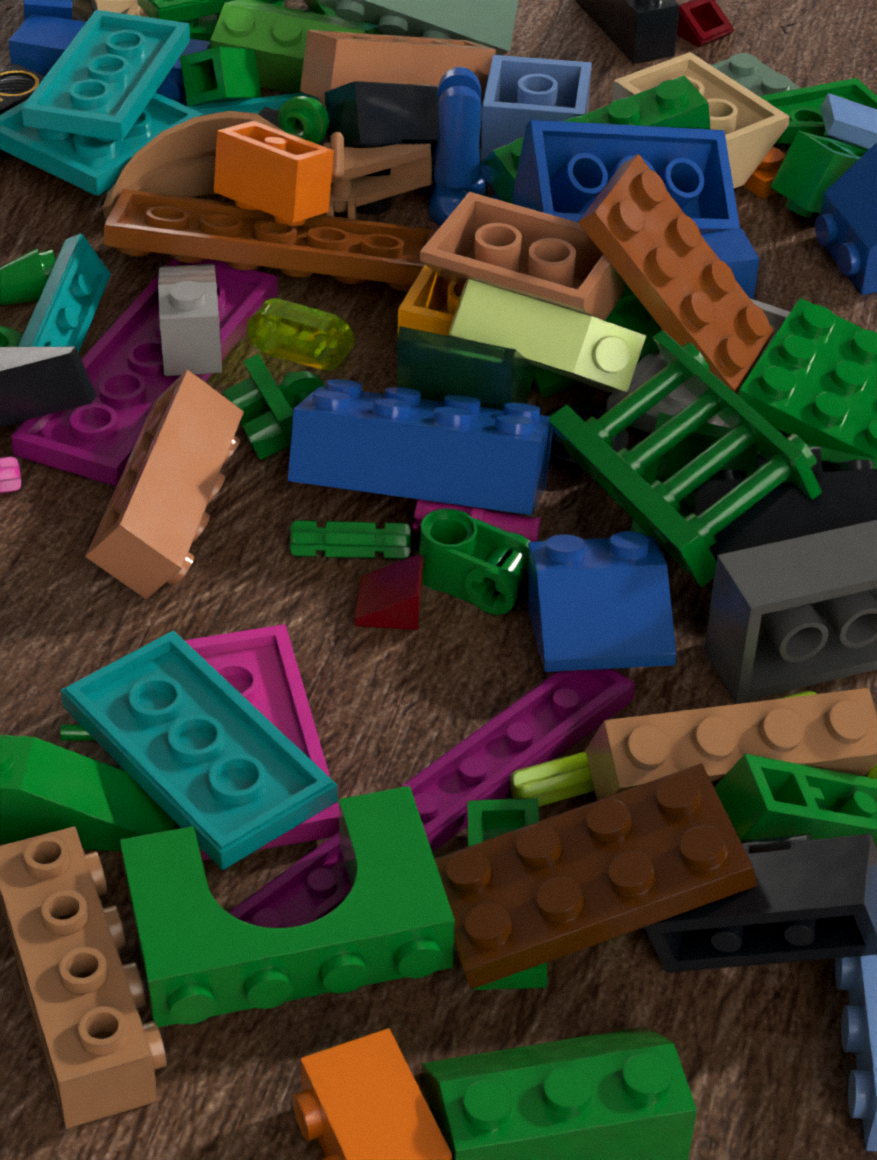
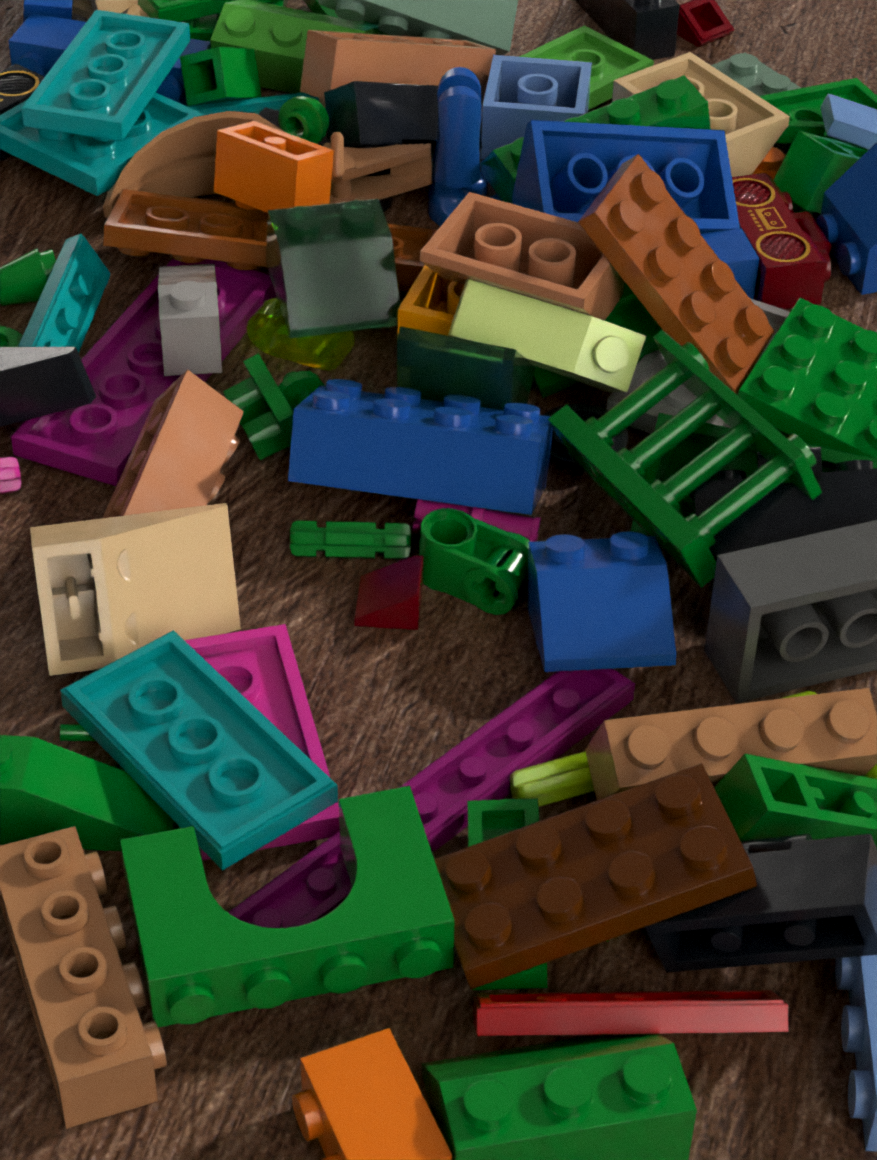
none -> tan slope [30,503,241,676]
none -> clear green slope [266,199,400,338]
none -> red tile [473,990,789,1036]
none -> bright green plate [519,25,654,110]
none -> dark red piece [732,173,831,309]

